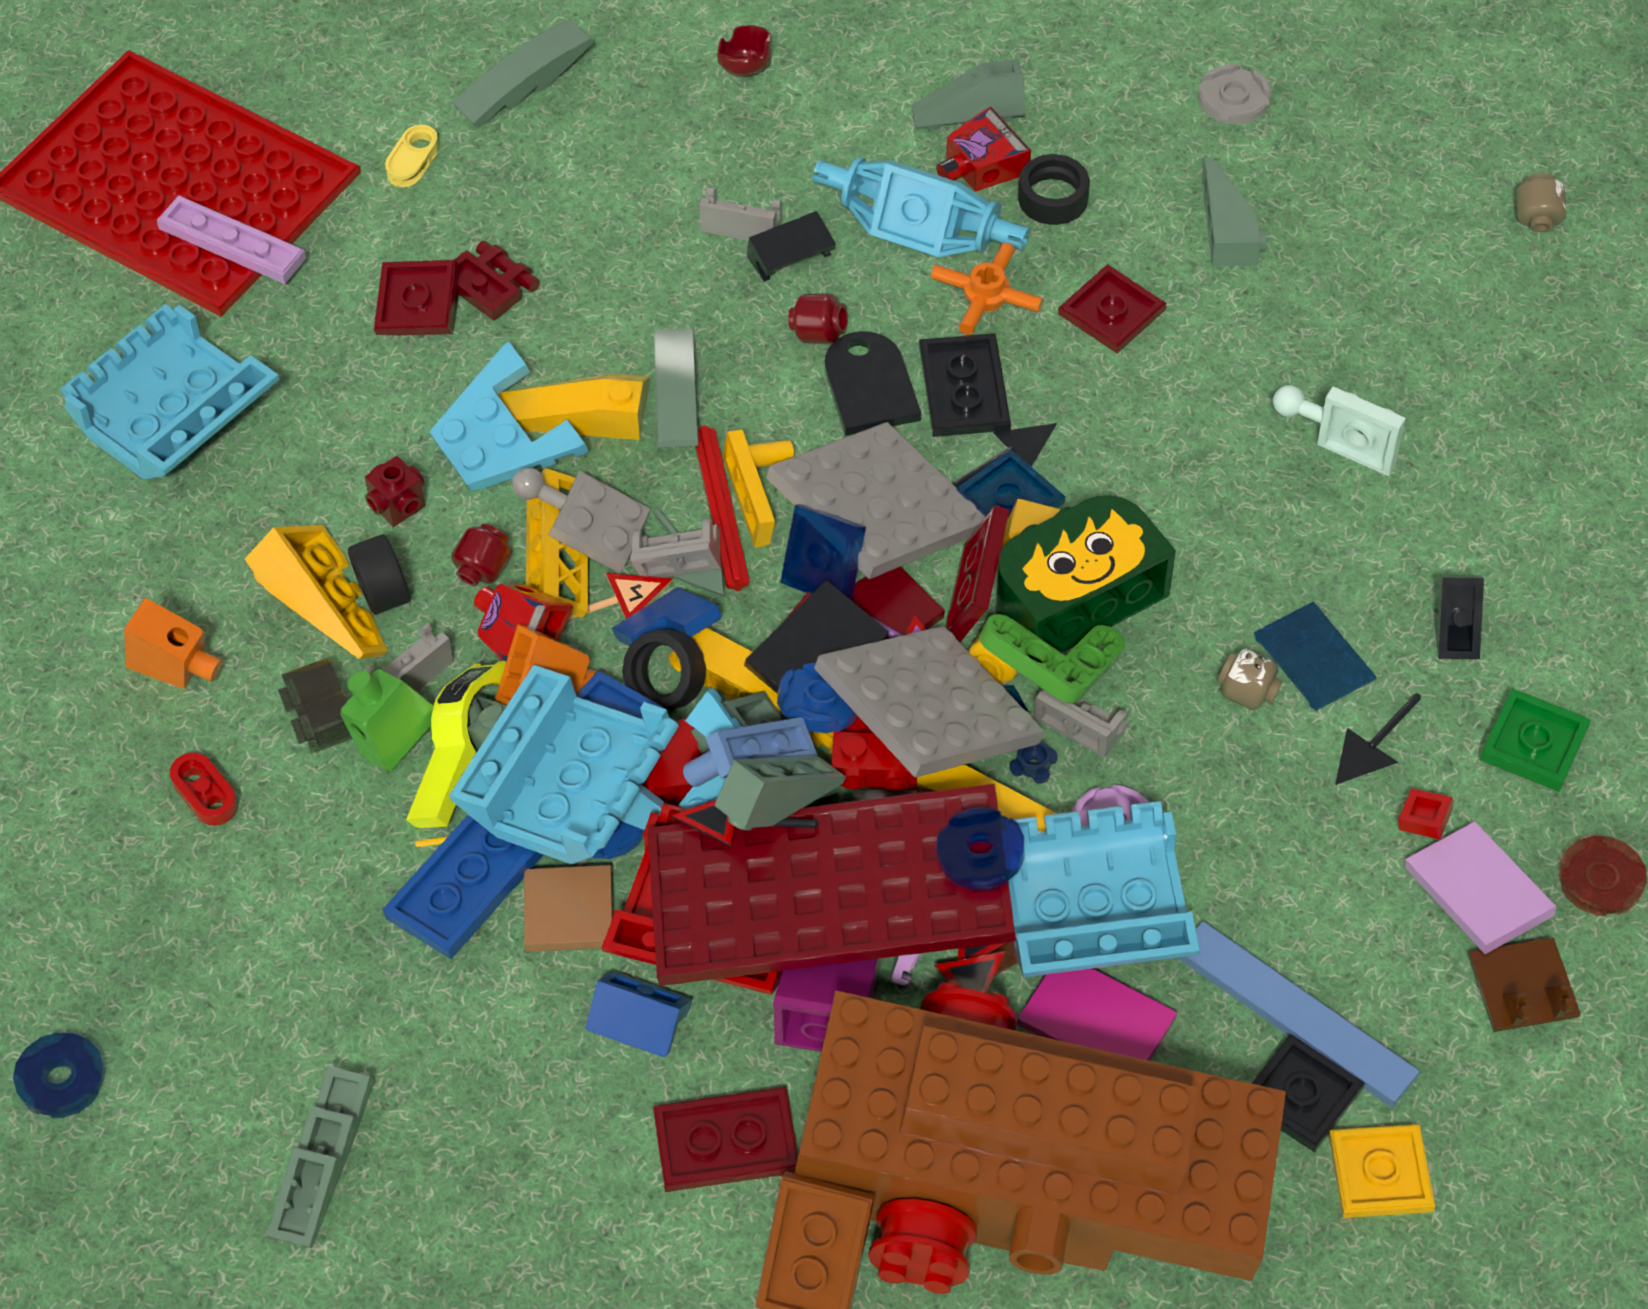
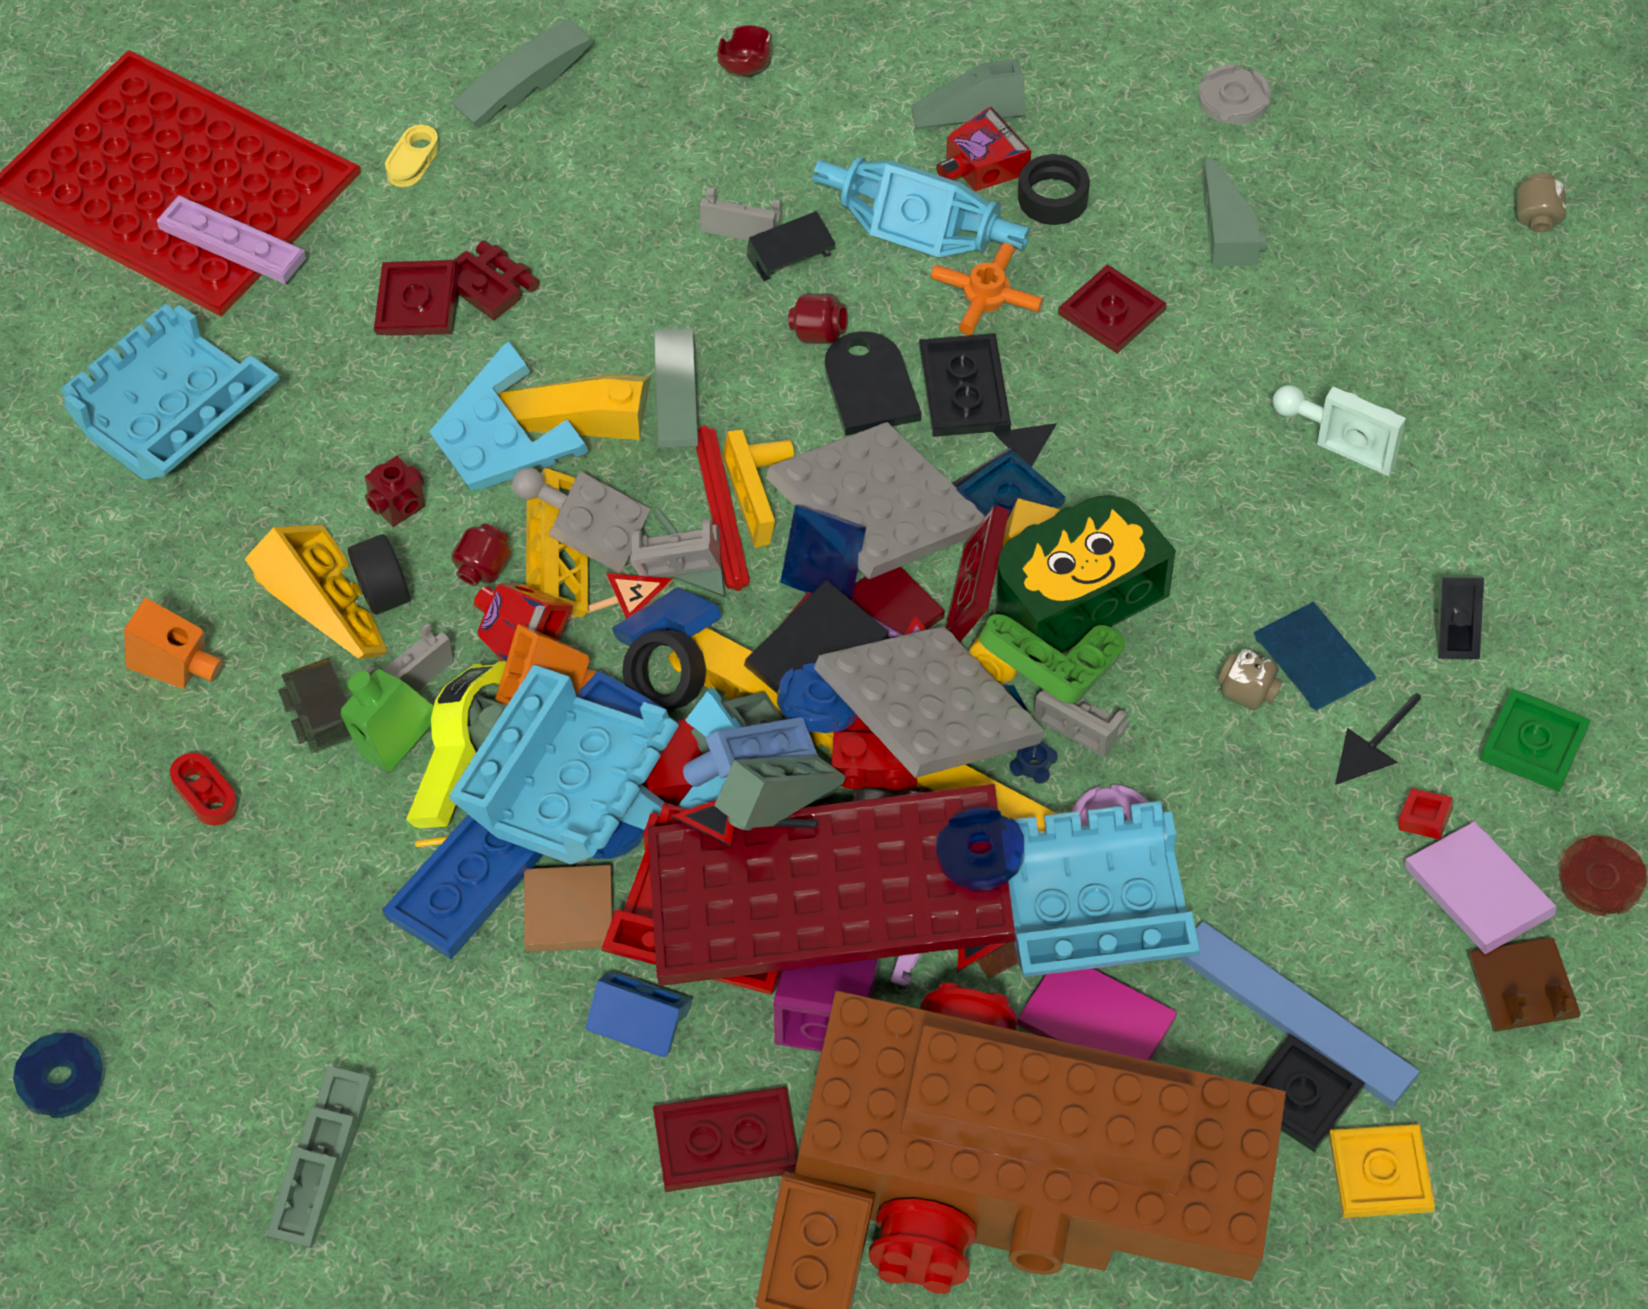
piece [934,951,1005,993] -> none

